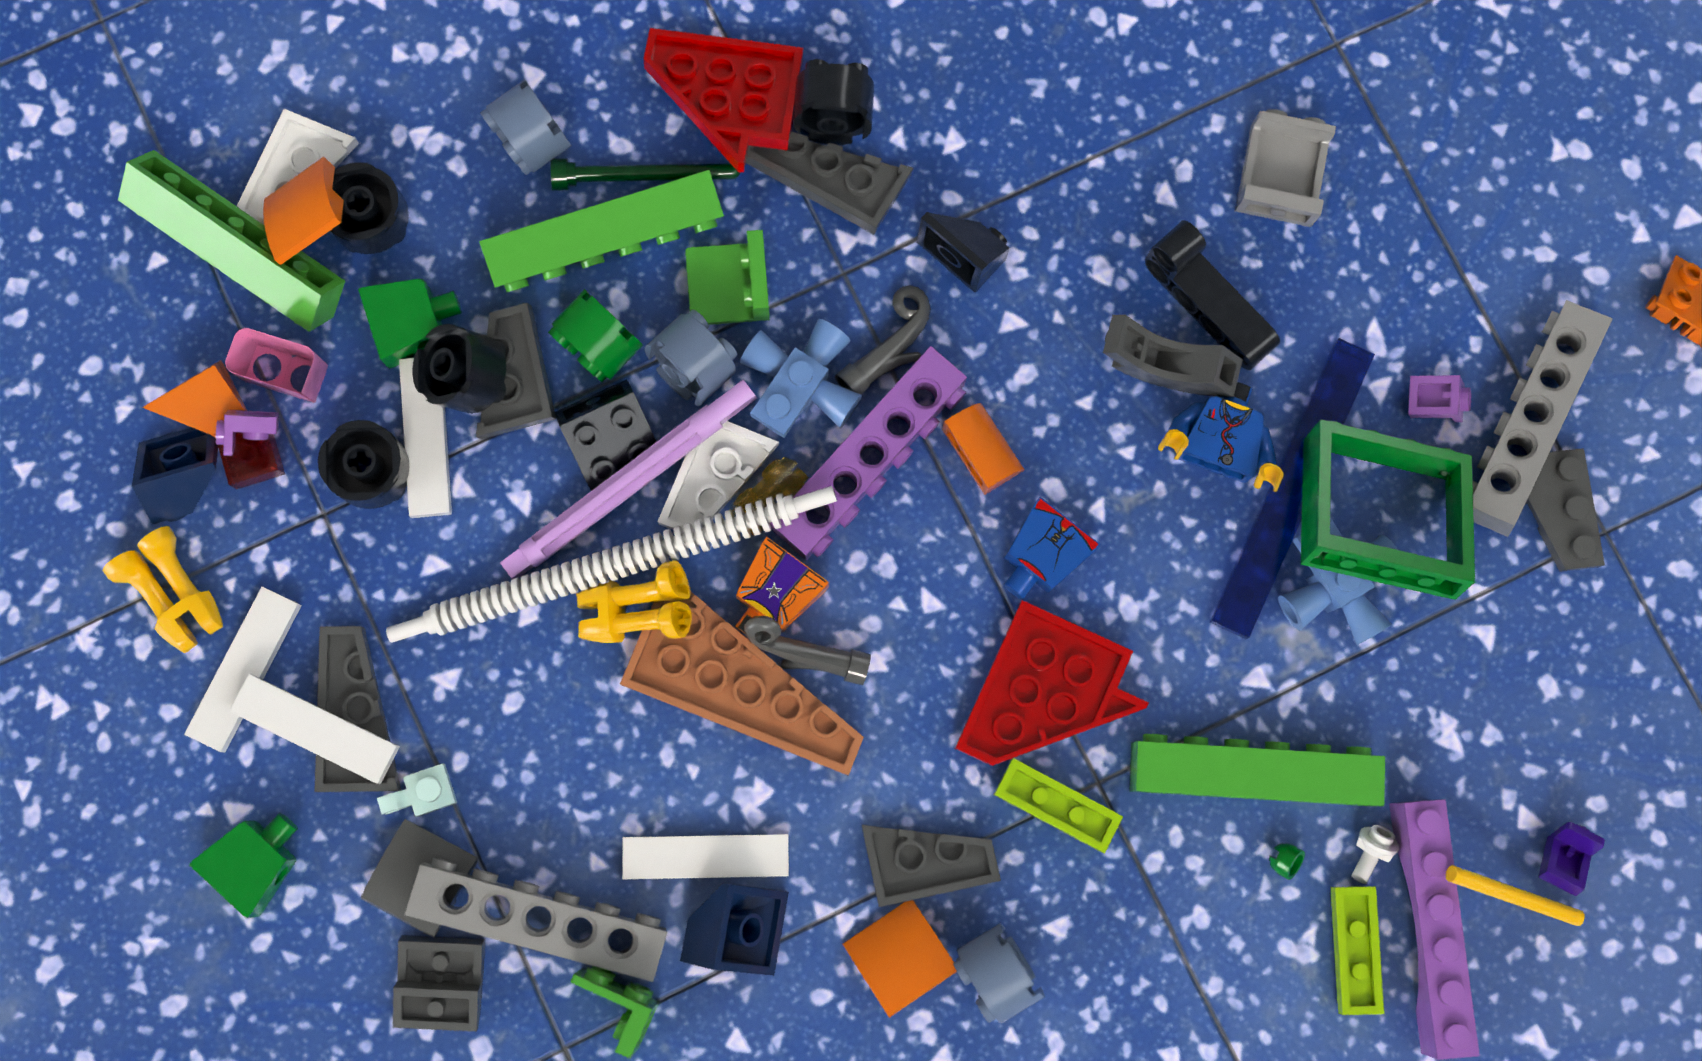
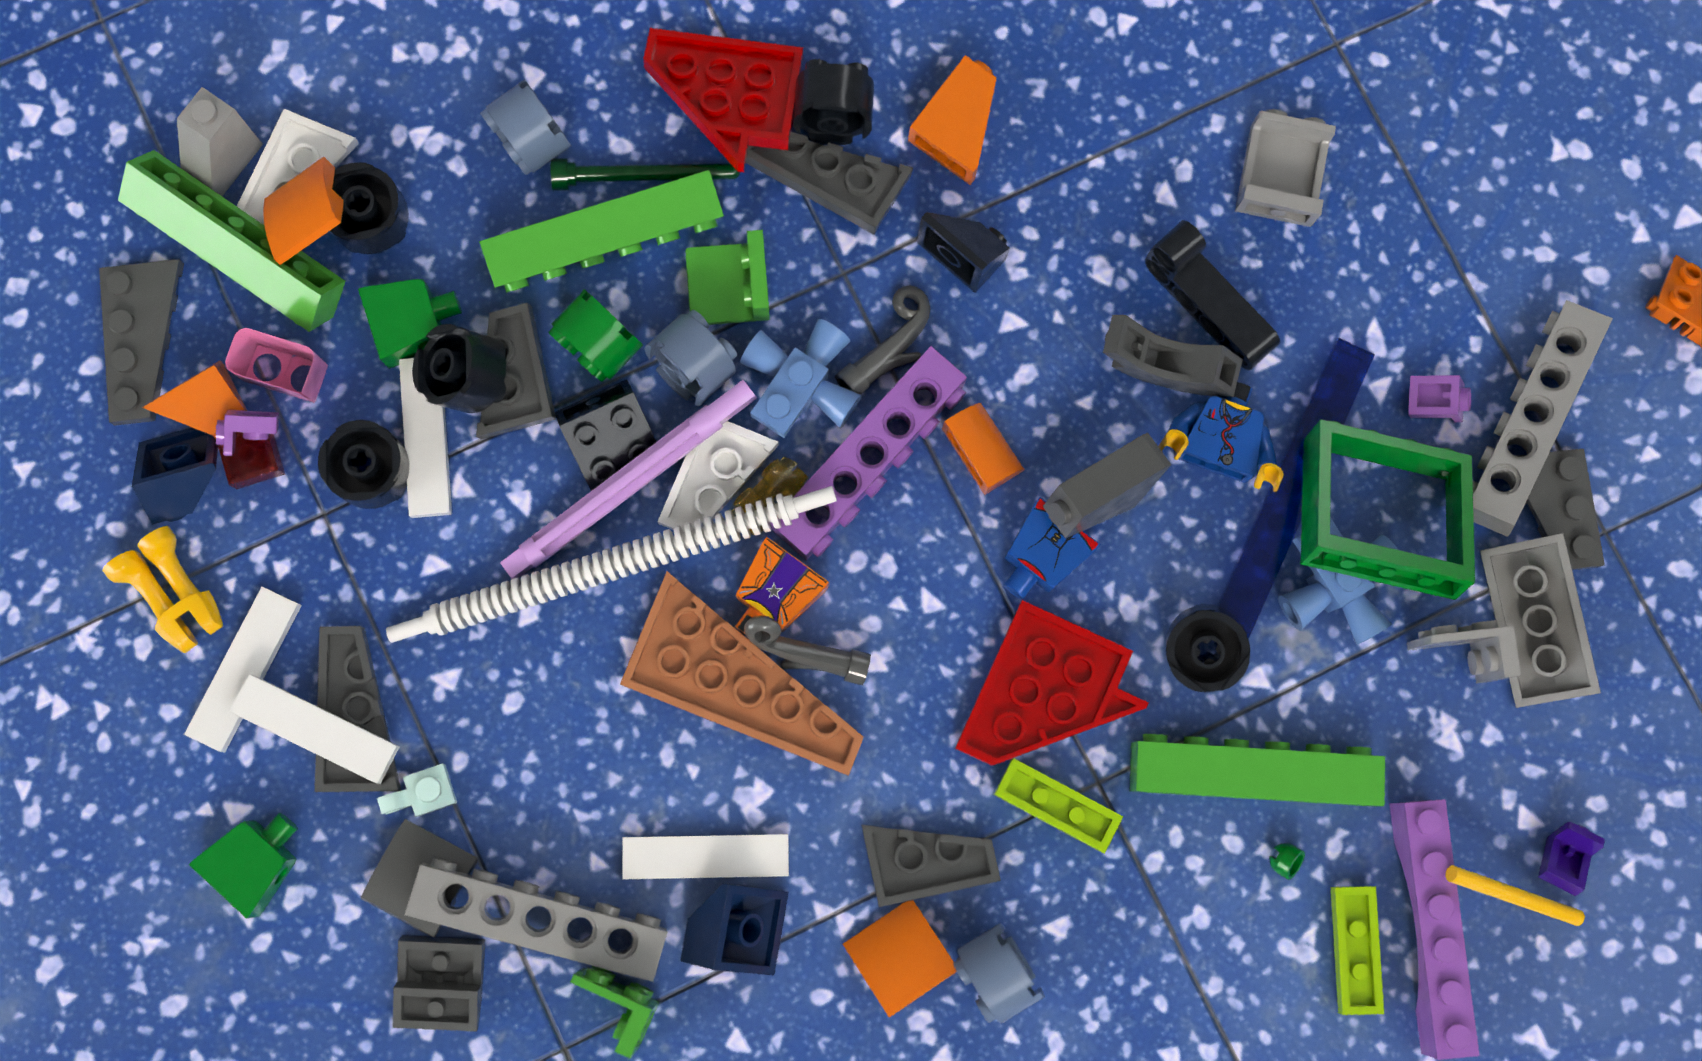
yellow piece [576,561,692,643] -> none
white plate [1351,825,1399,884] -> none
none -> dark grey wing [99,259,184,426]
none -> light grey slope [177,87,263,196]
none -> orange slope [908,55,997,185]
none -> dark grey slope [1043,433,1172,539]
none -> black brick [1166,604,1250,692]
none -> light grey bracket [1407,620,1522,684]
none -> light grey slope [1480,533,1601,708]

